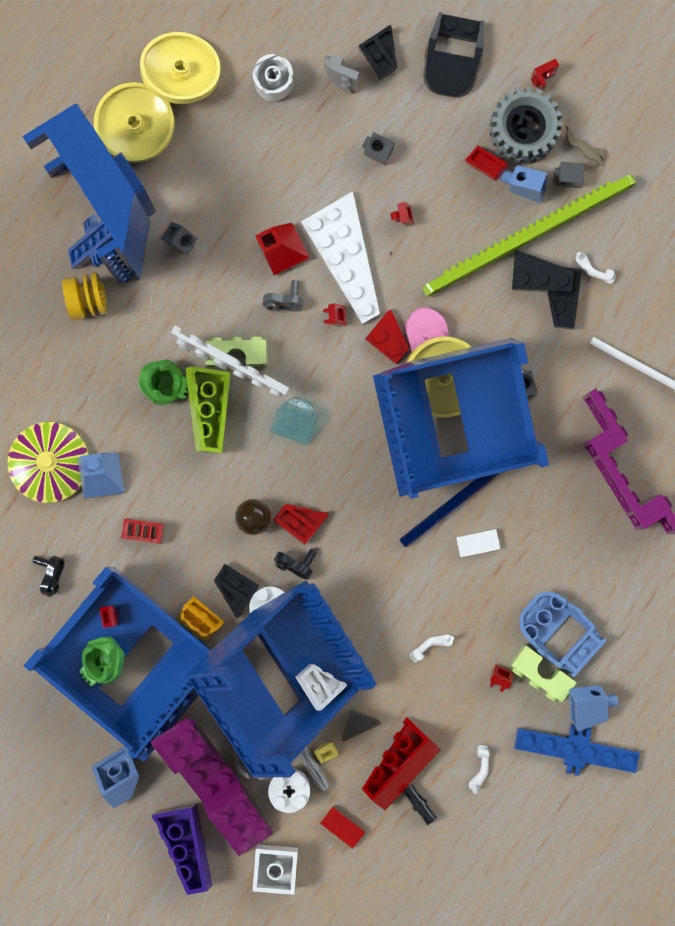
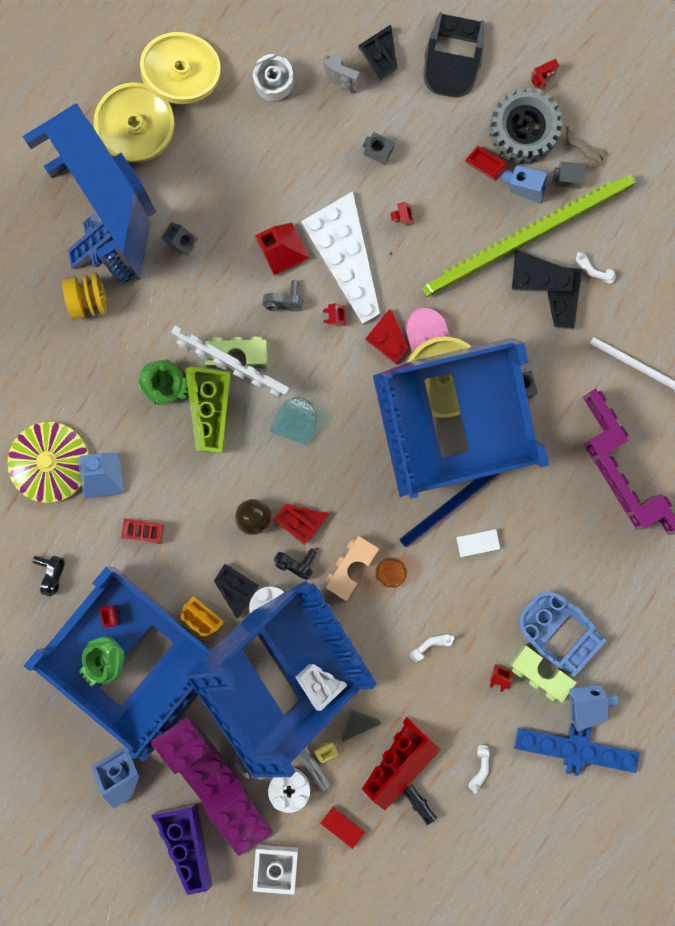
none -> light nougat arch [325,536,379,601]
none -> clear orange hair [375,557,407,588]

